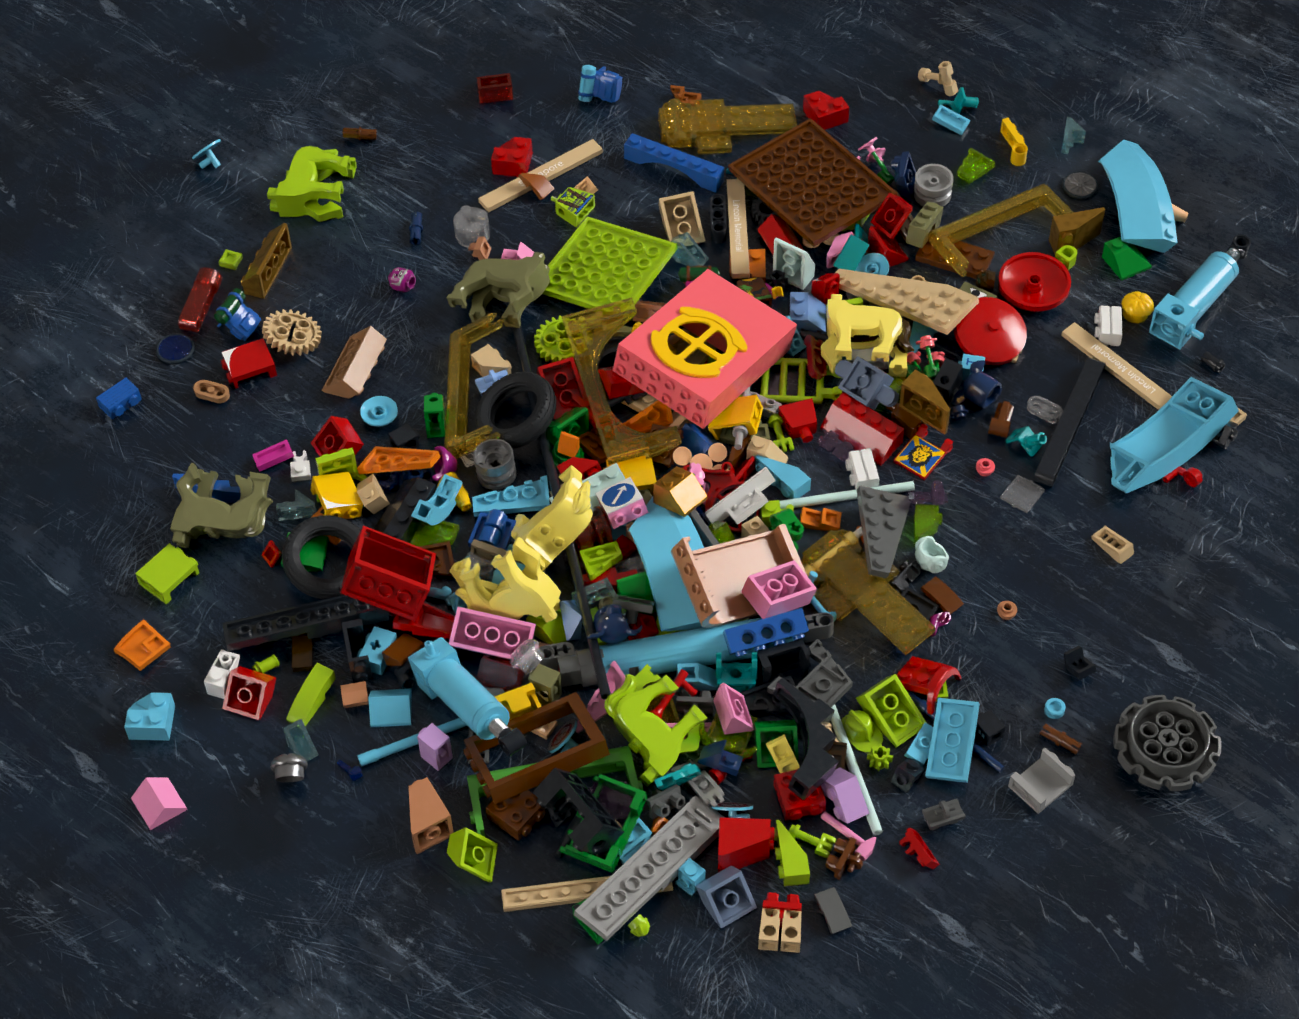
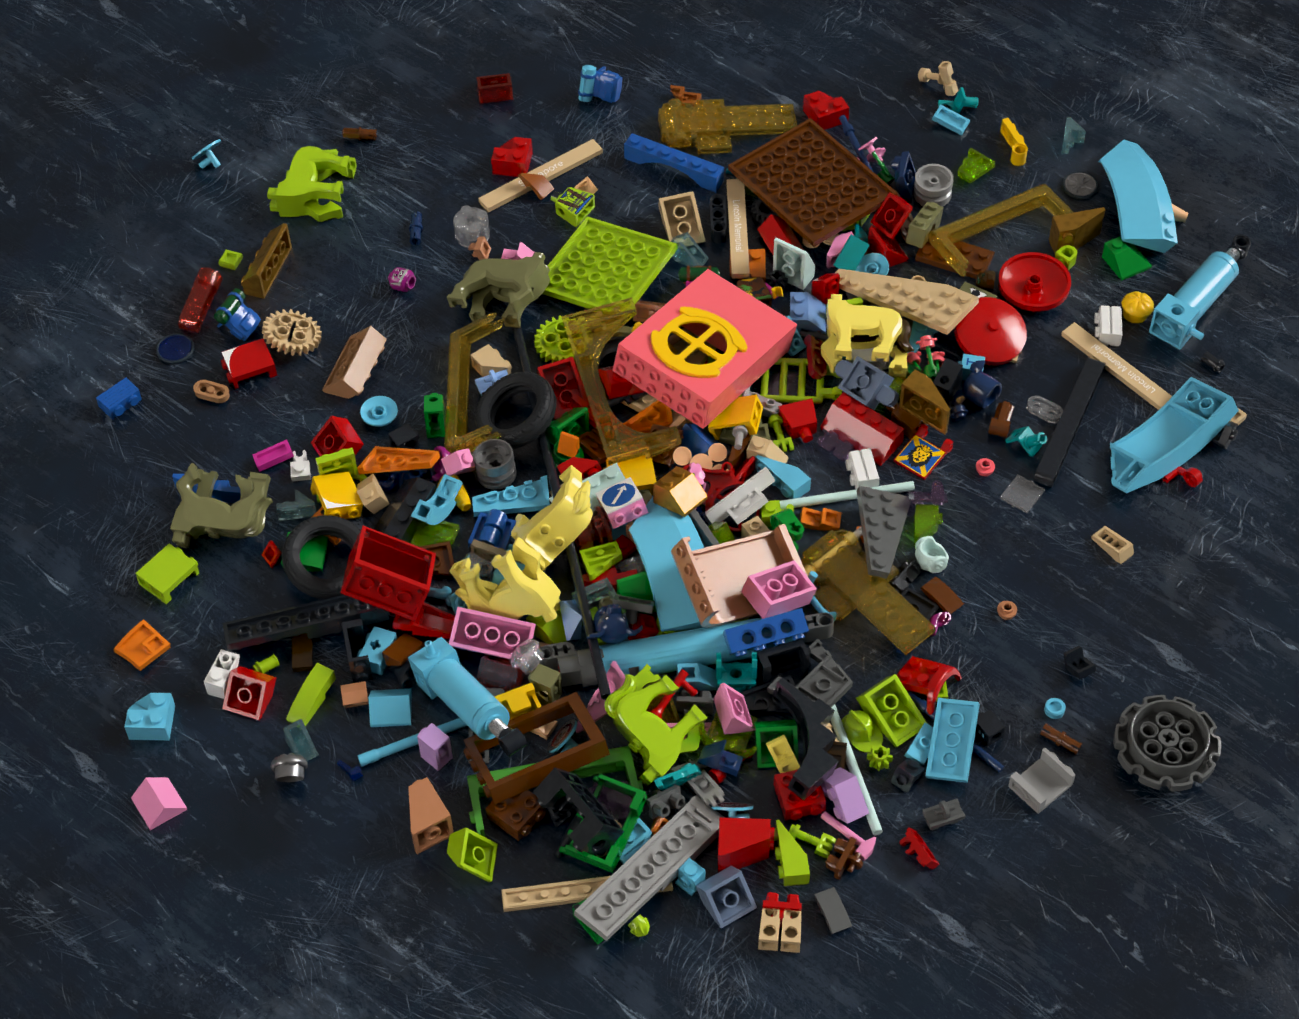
none -> bright pink slope [441,448,475,476]
none -> dark blue bar [839,115,873,171]

